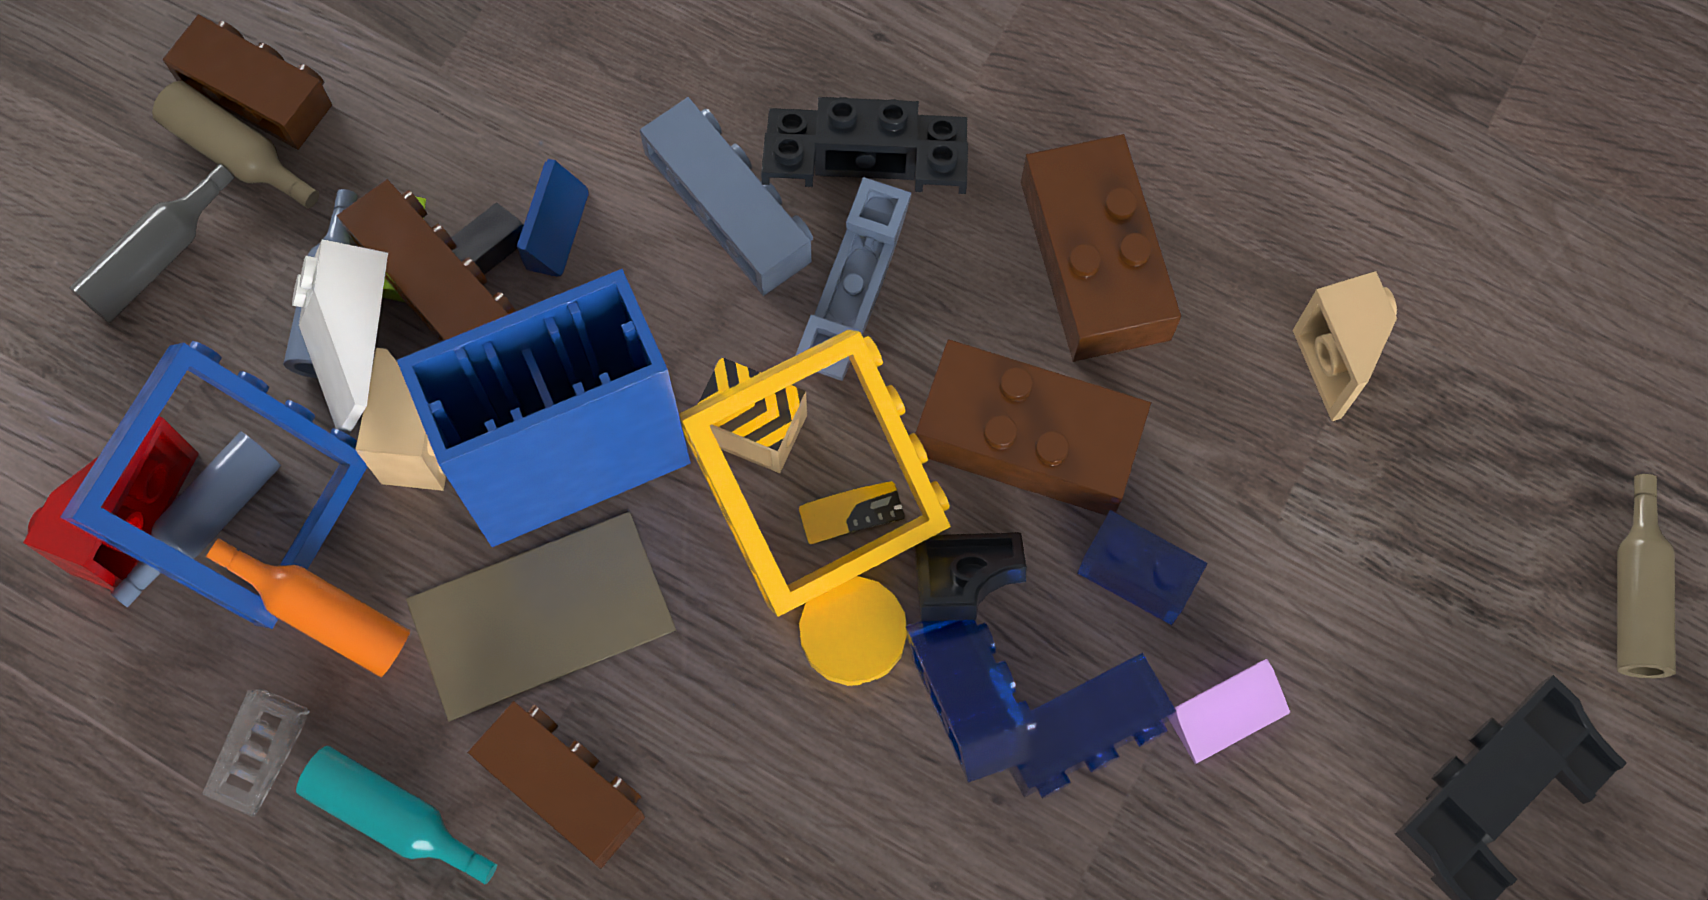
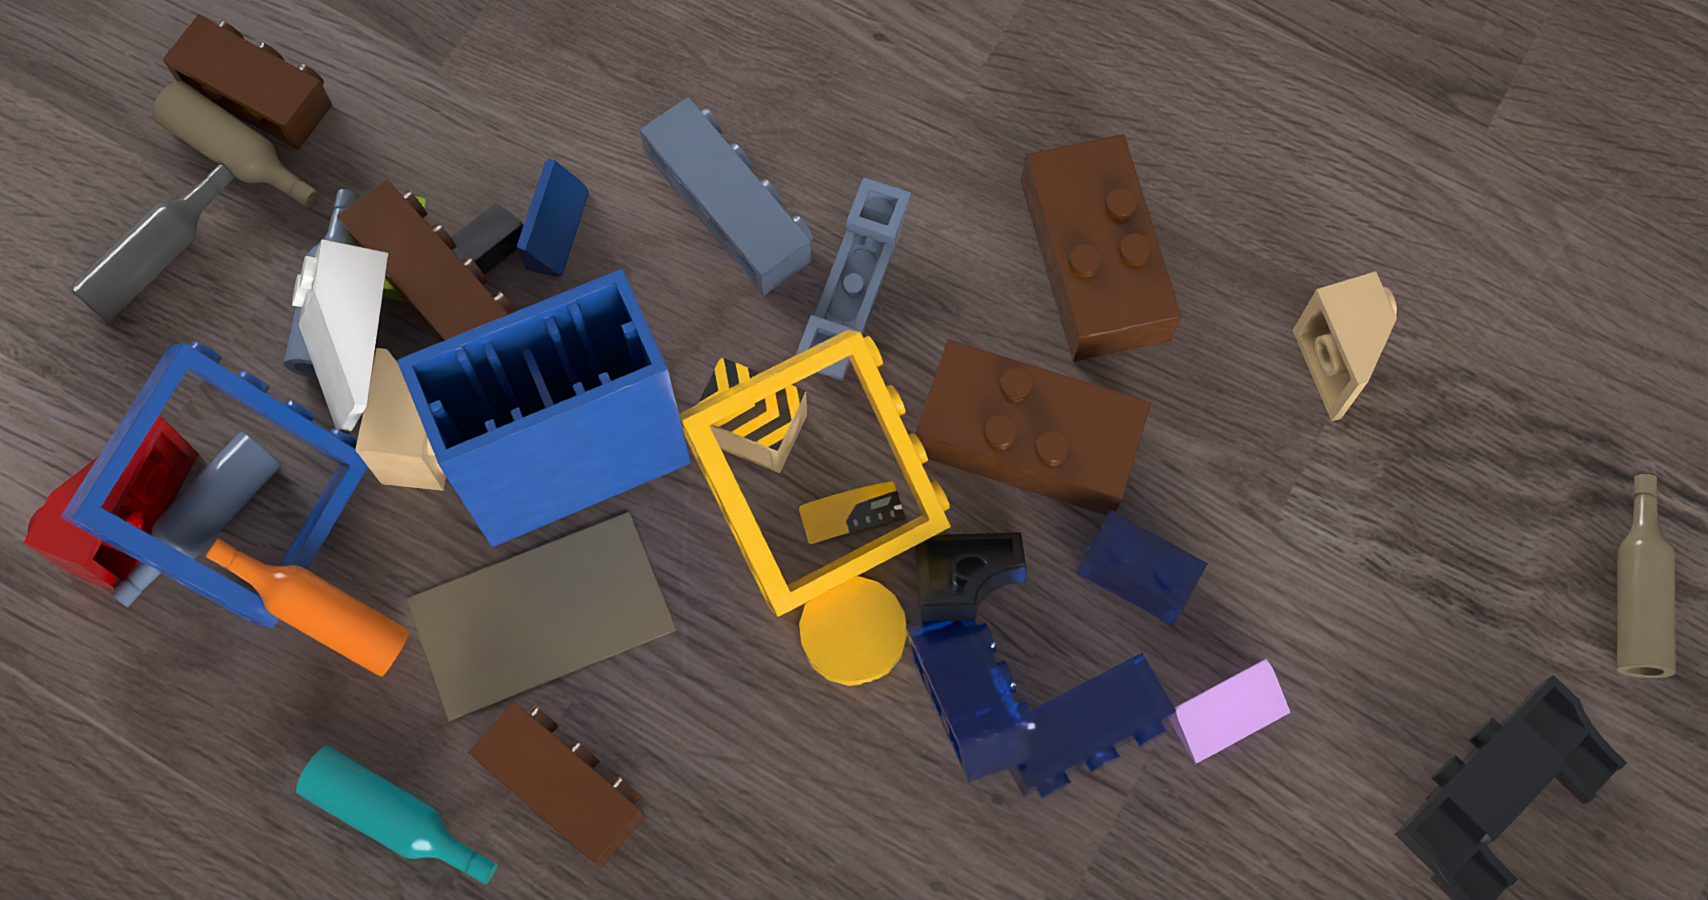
clear slope [202,689,310,817] -> none
black bracket [761,97,968,194] -> none

